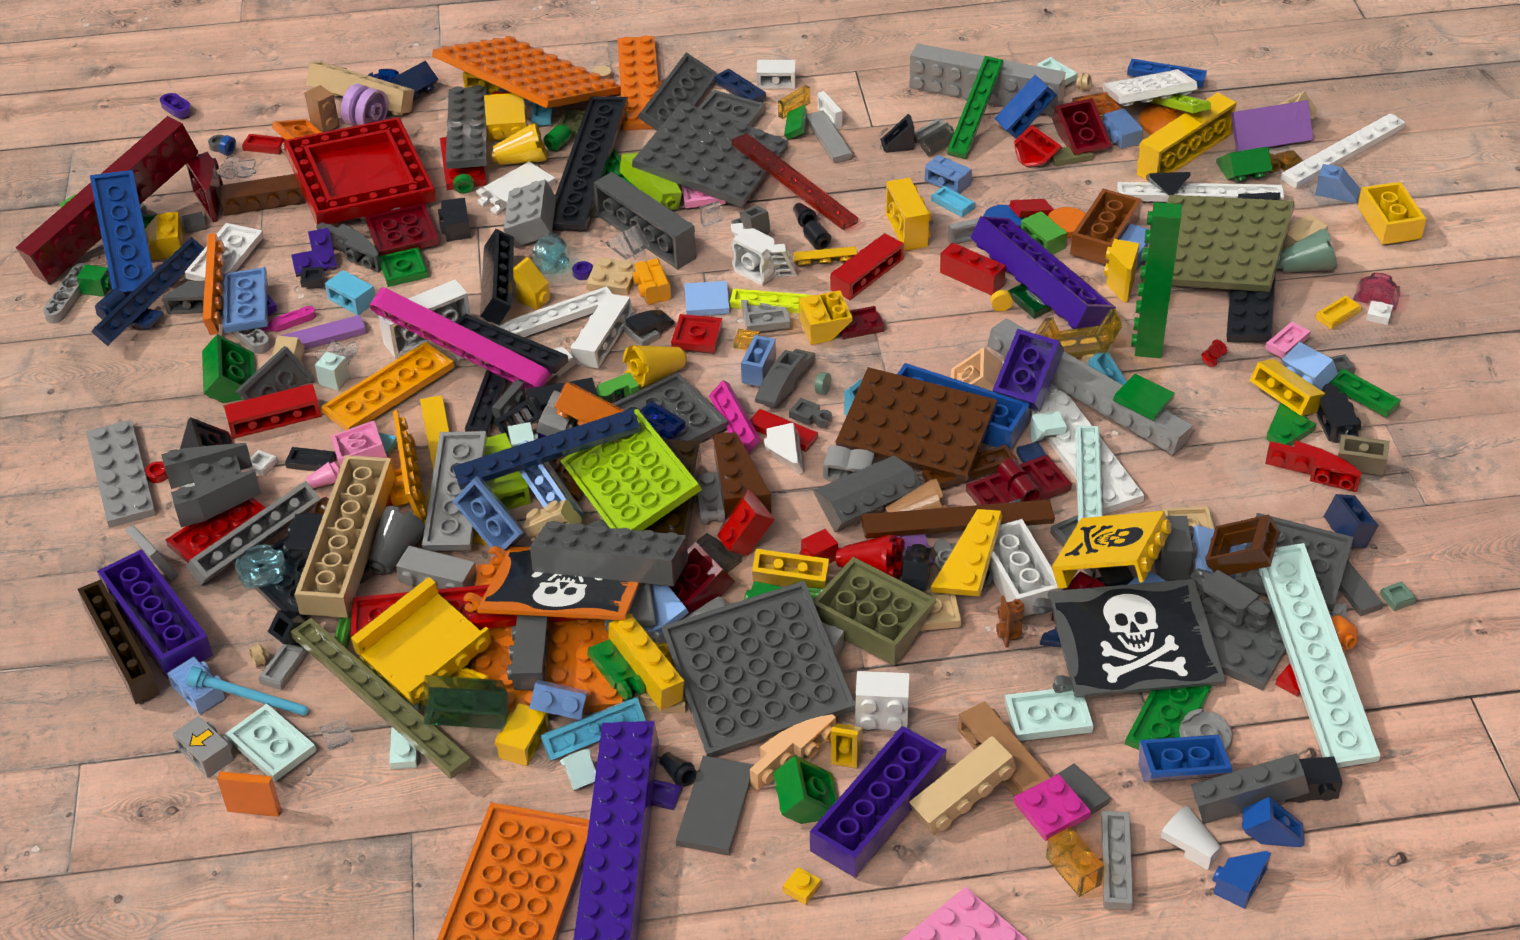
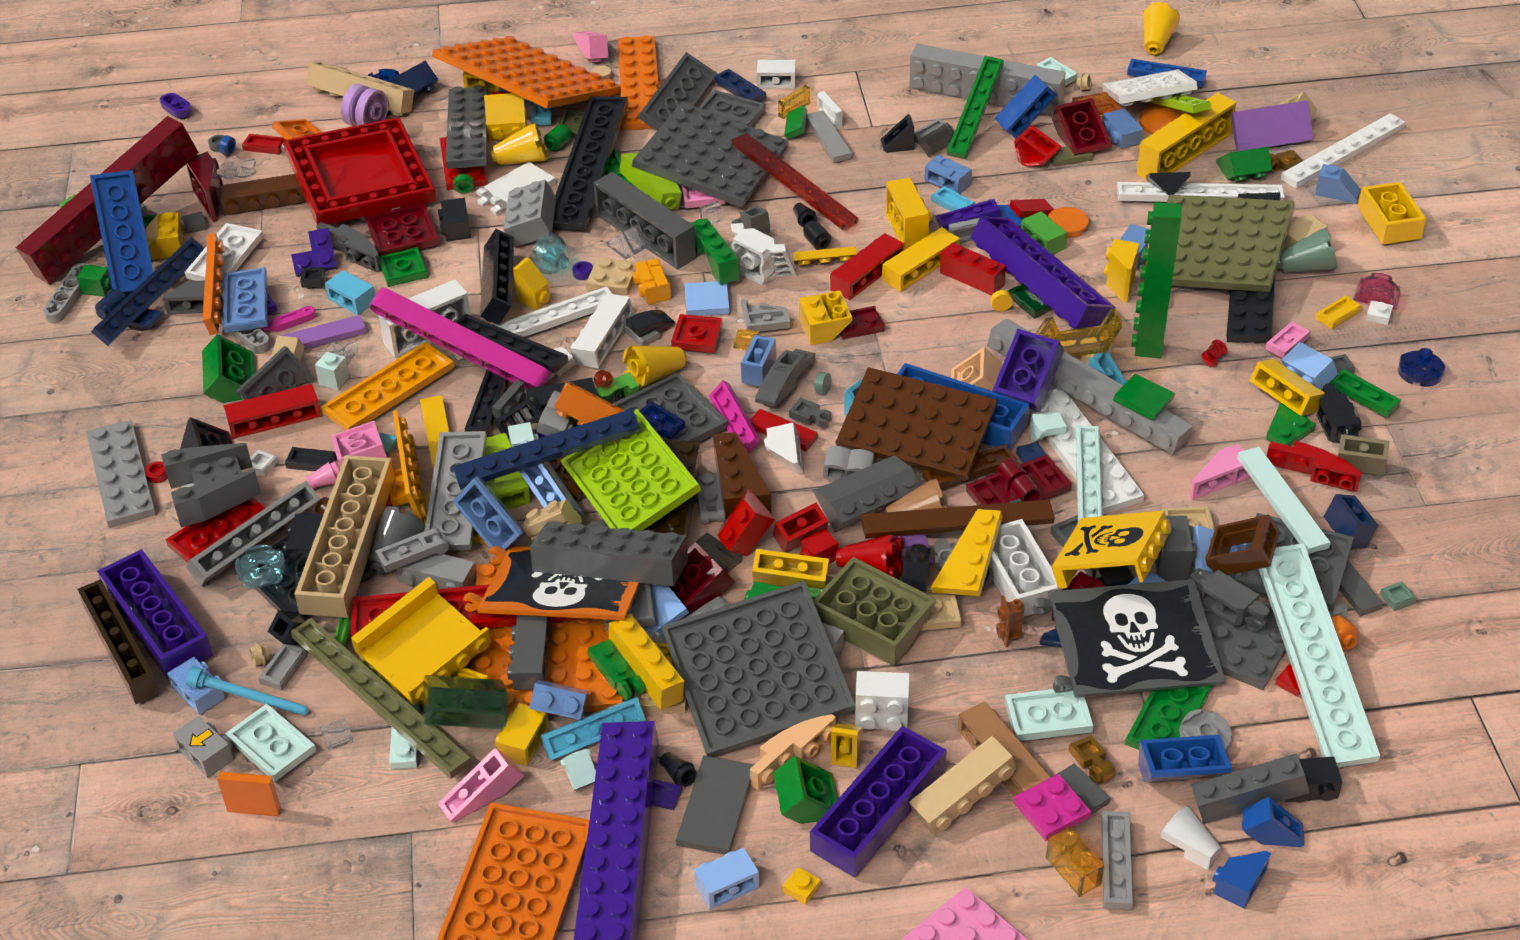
light grey tile [125,525,178,581] -> none
medium nougat brick [304,85,340,132] -> none
neon yellow tile [730,289,810,314] -> none
dark orange brick [1070,188,1142,265] -> none
none -> light grey plate [376,528,449,573]
none -> bright pink slope [438,748,524,823]
none -> bright pink slope [573,31,608,62]
none -> clear red hinge [594,370,614,389]
none -> green arch [691,218,740,285]
none -> light blue brick [694,848,759,910]
none -> red brick [772,502,829,553]
none -> yellow brick [882,227,960,292]
none -> dark purple tile [936,199,1001,231]
none -> pearl gold plate [1069,735,1116,783]
none -> yellow cone [1142,2,1180,55]
none -> bright pink slope [1190,444,1251,500]
none -> light aqua tile [1237,447,1330,554]
none -> clear blue plate [1398,348,1445,387]

